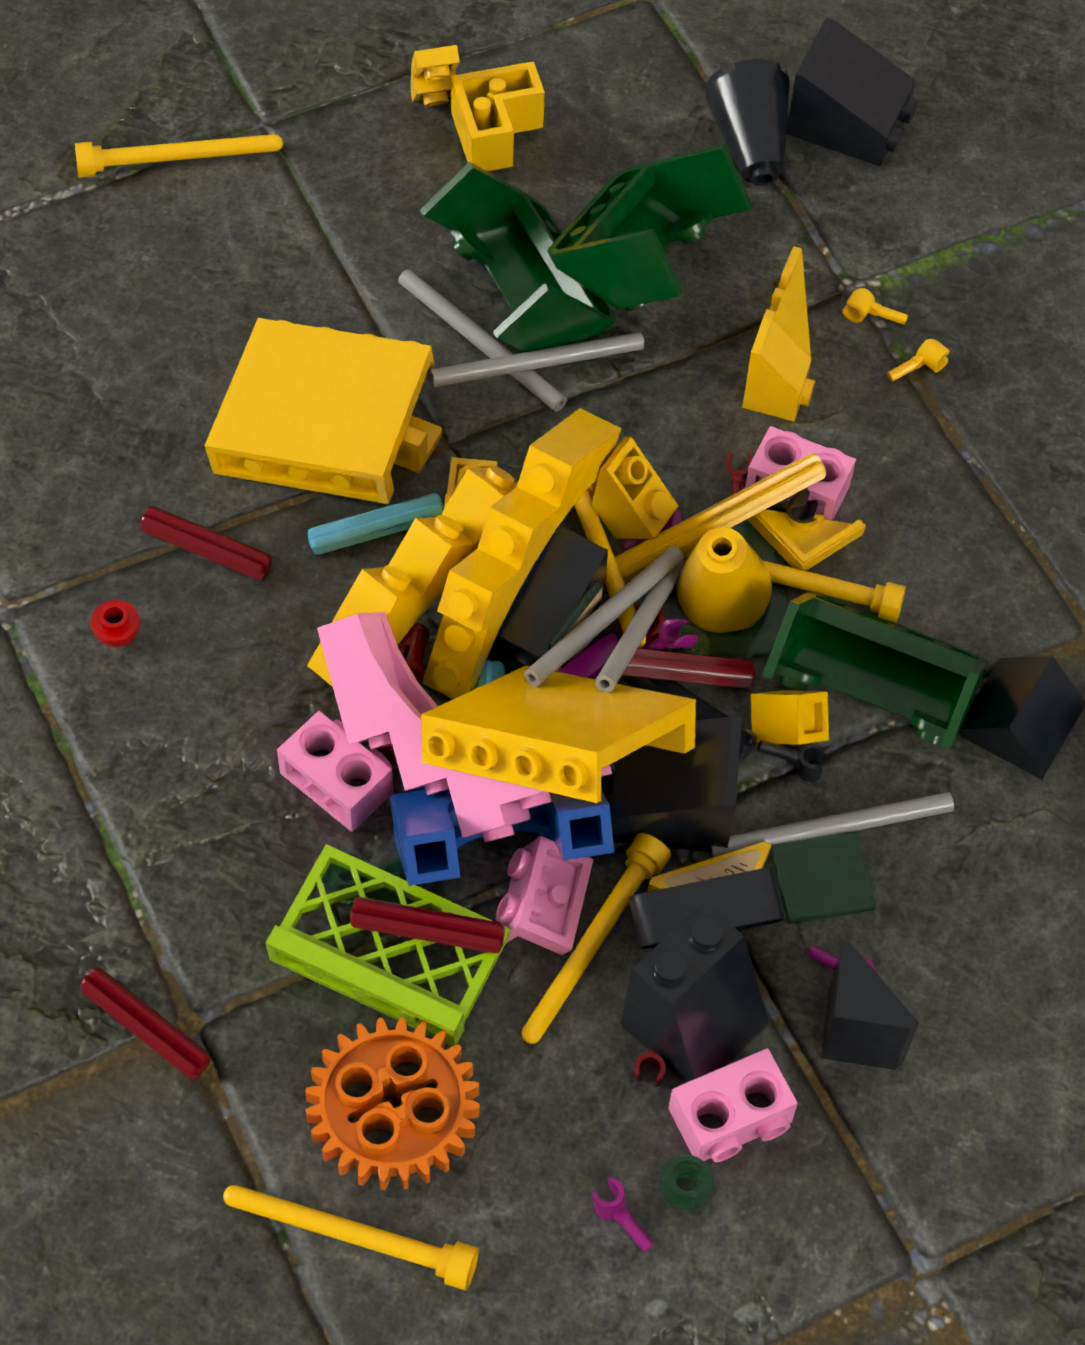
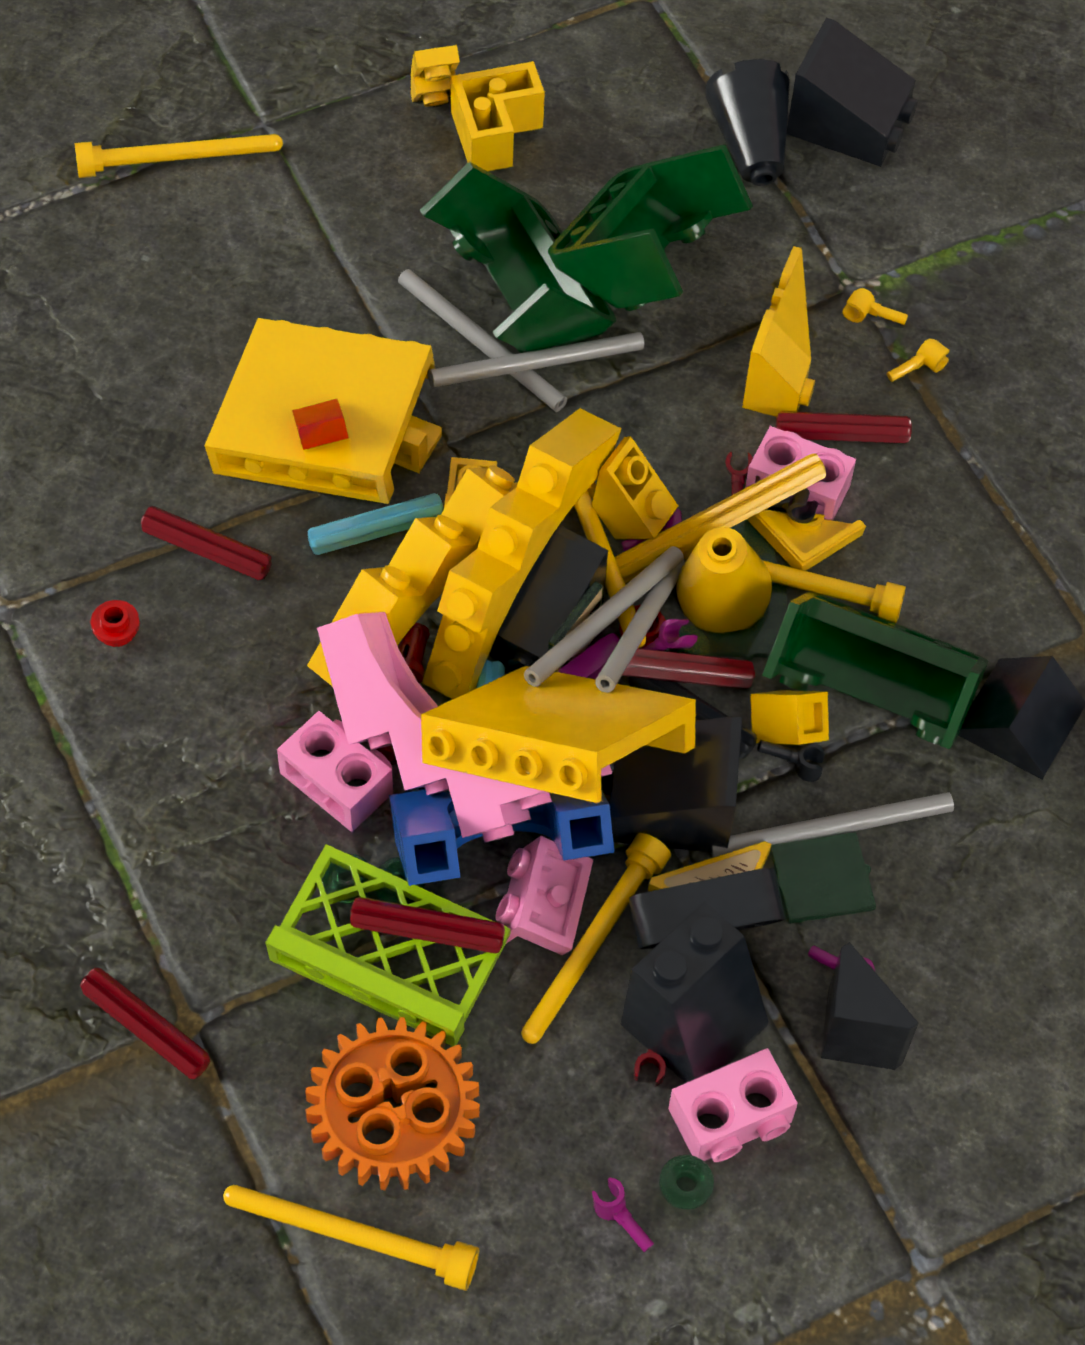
none -> red slope [292,399,349,450]
none -> dark red axle [776,411,912,443]

